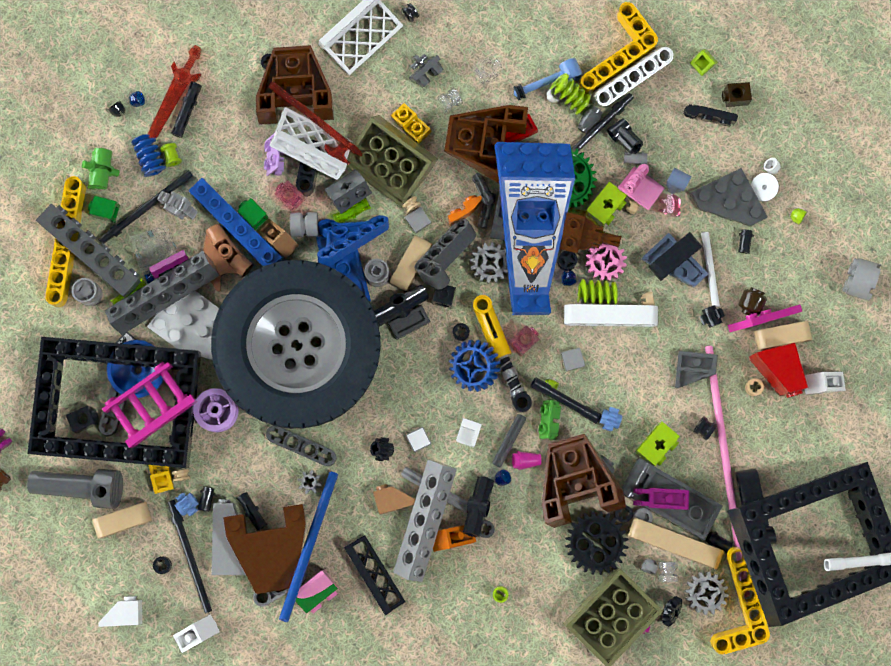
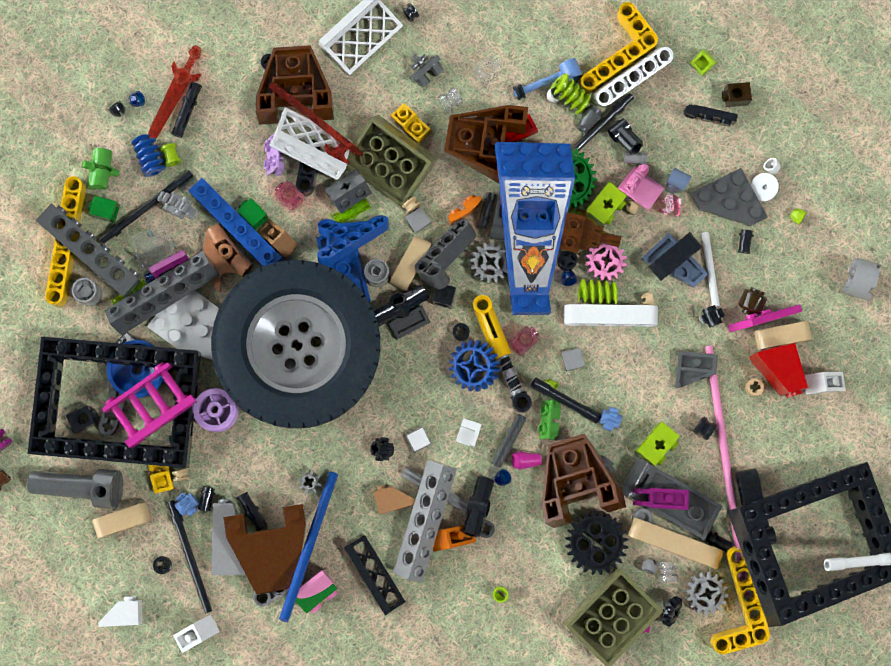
dark grey beam [266,426,337,467] -> none
light grey wheel [290,212,319,238] -> none
dark grey axle [472,173,495,206] -> none
black bush [614,505,633,523] -> none

